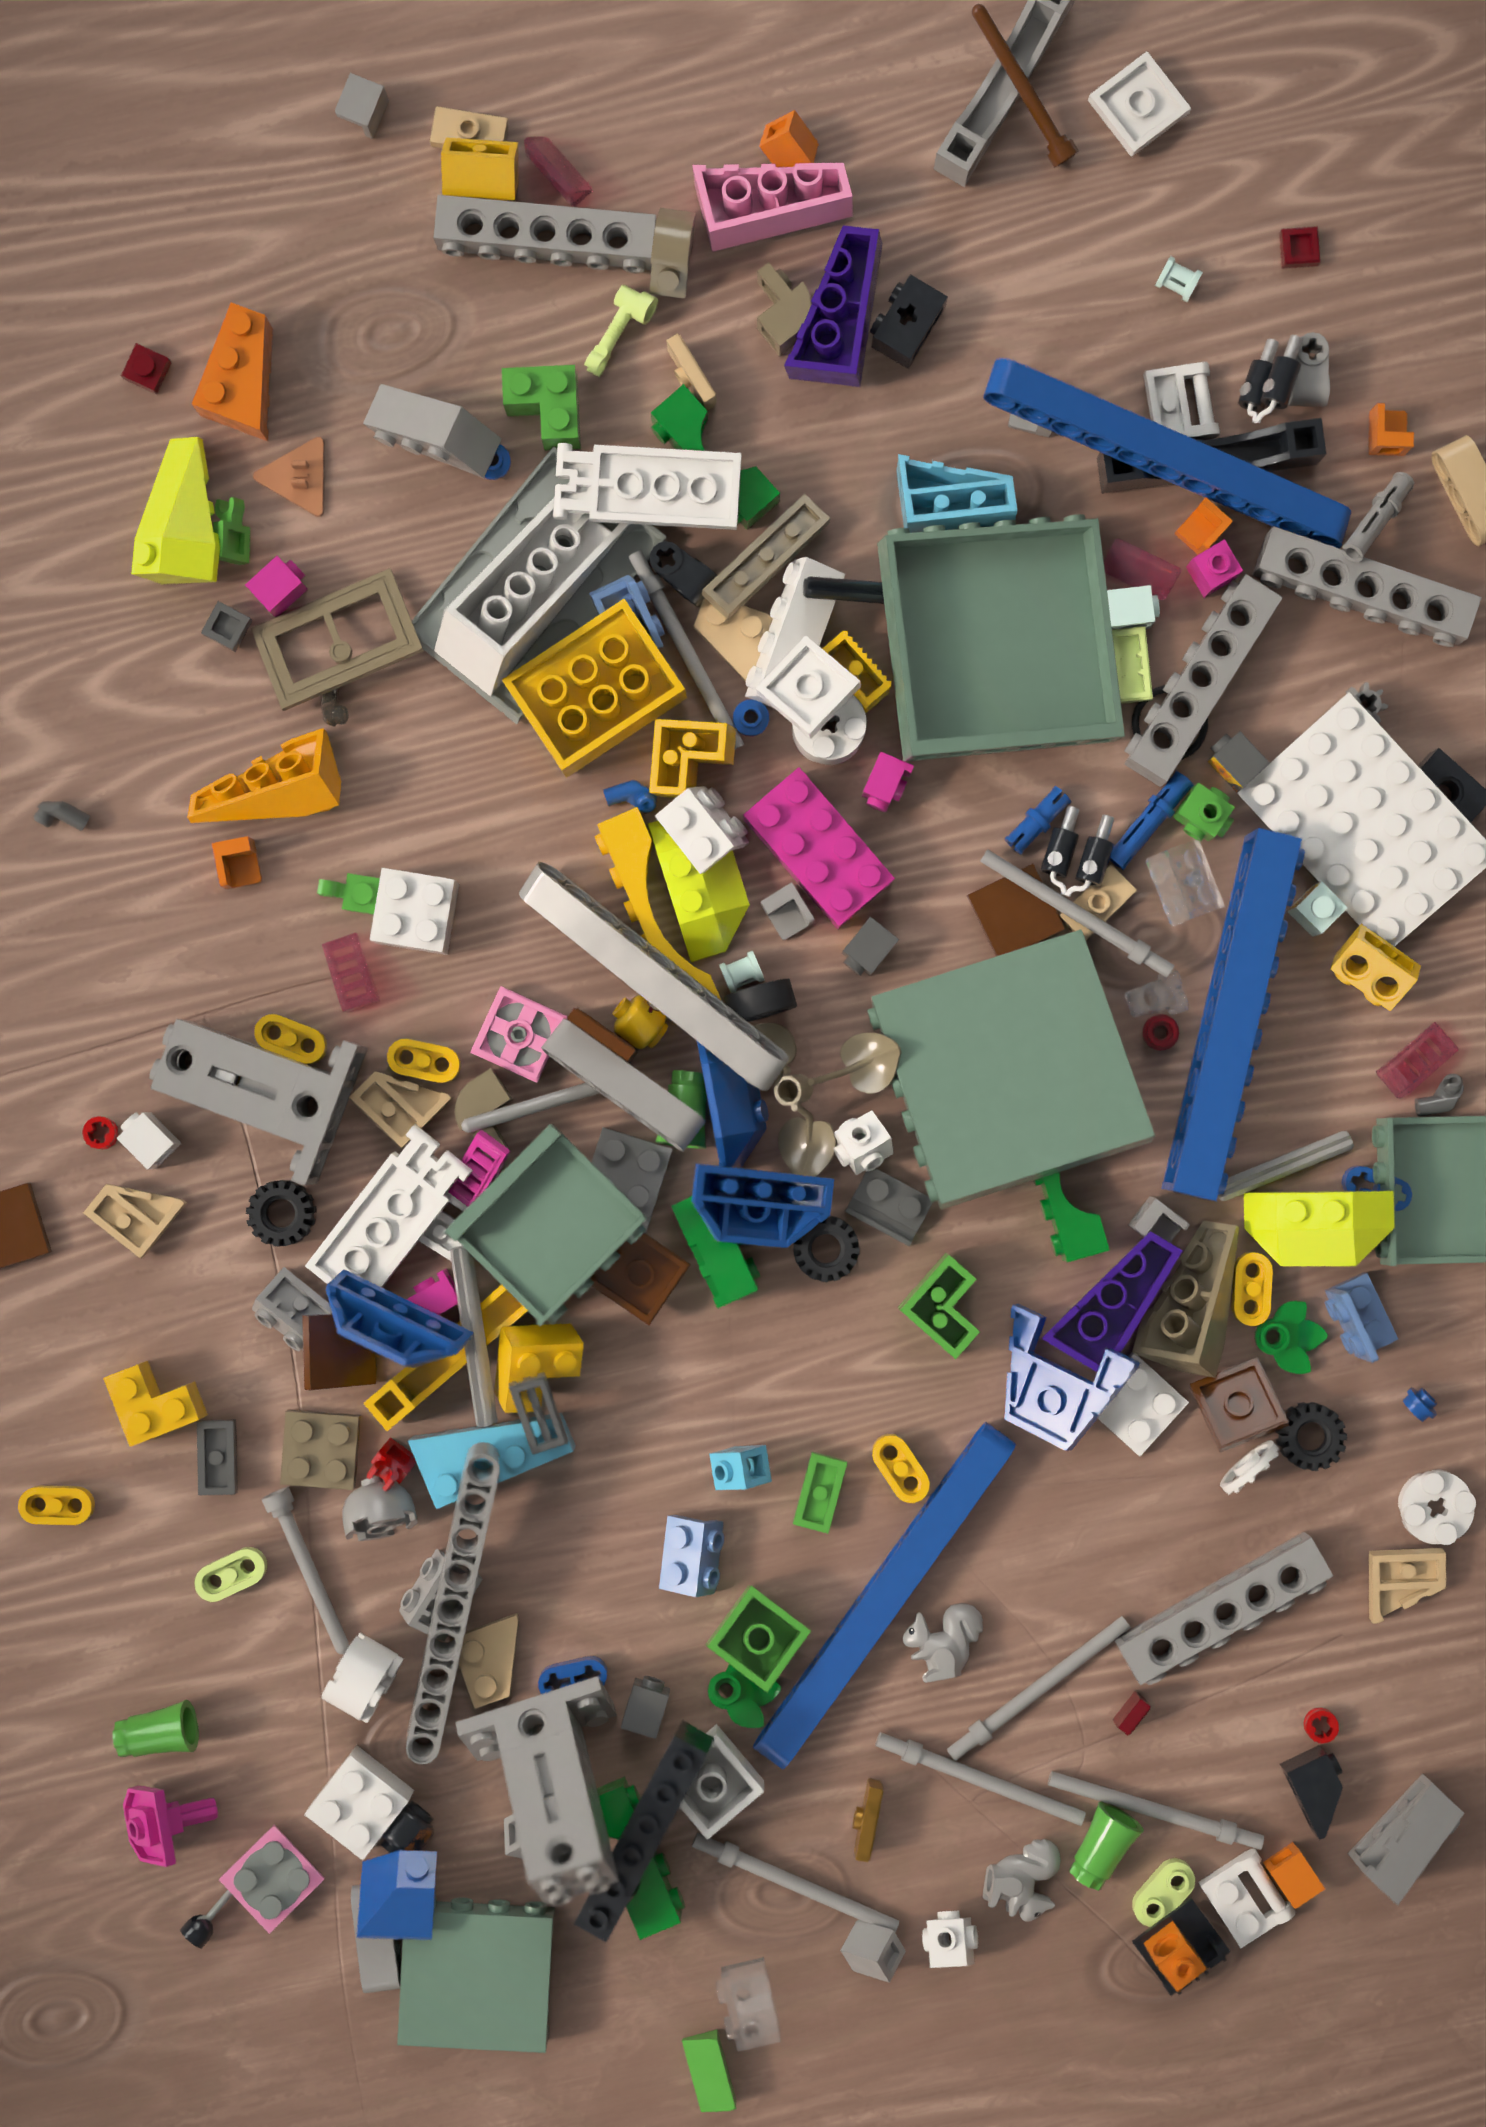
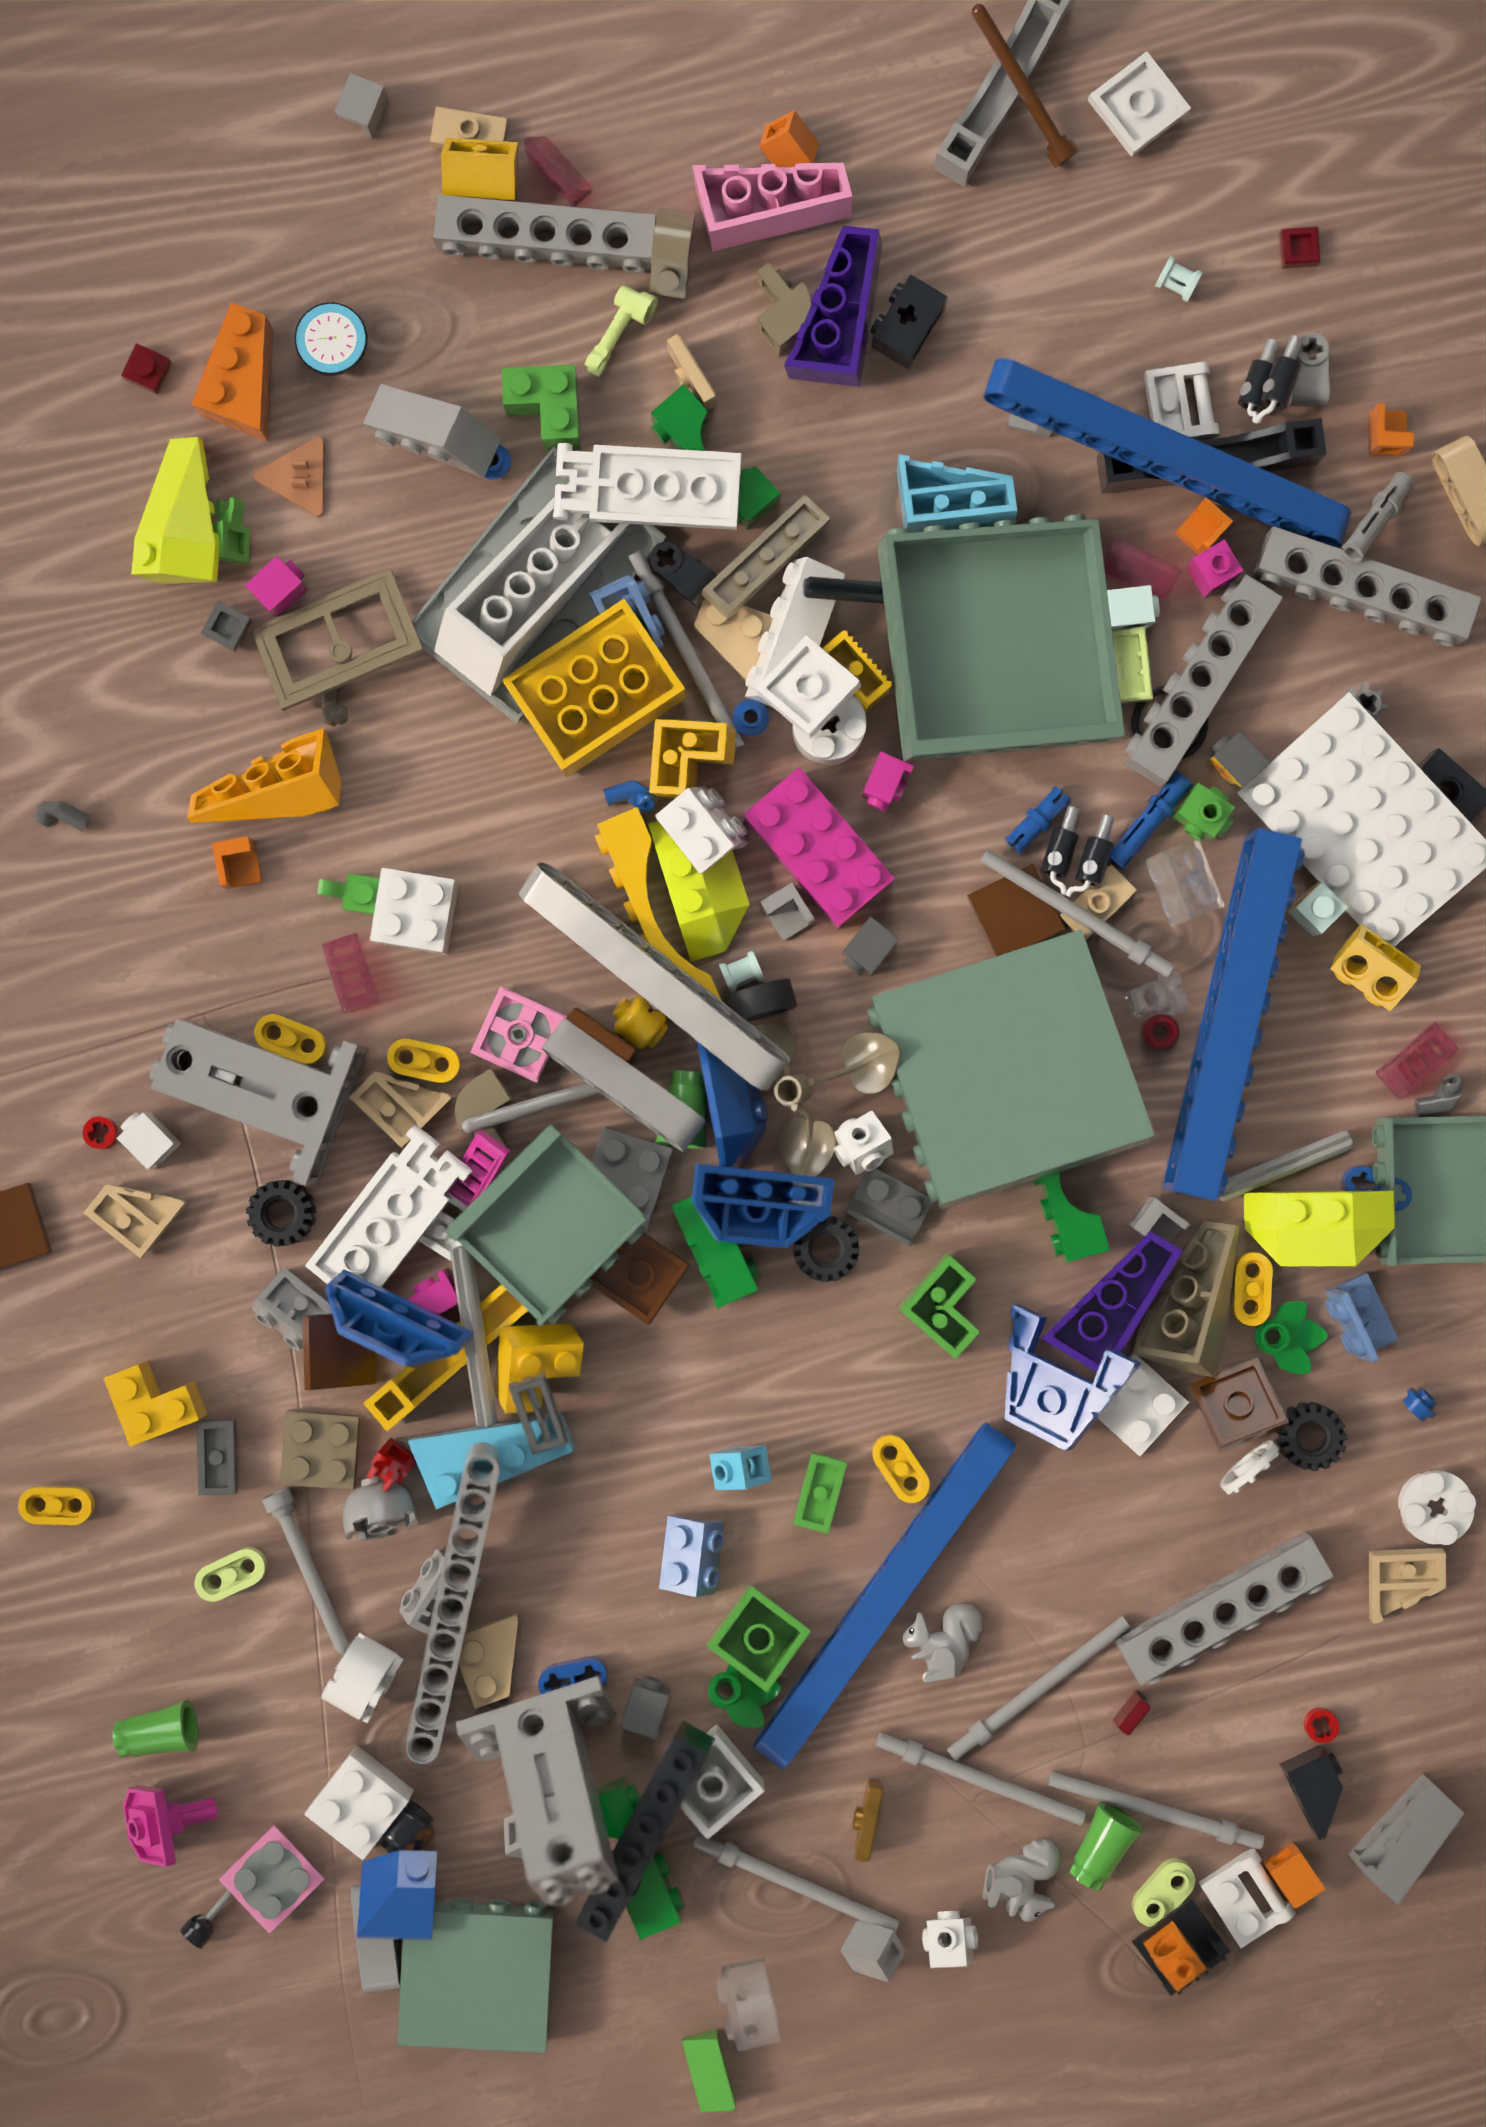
none -> piece [294,302,368,376]

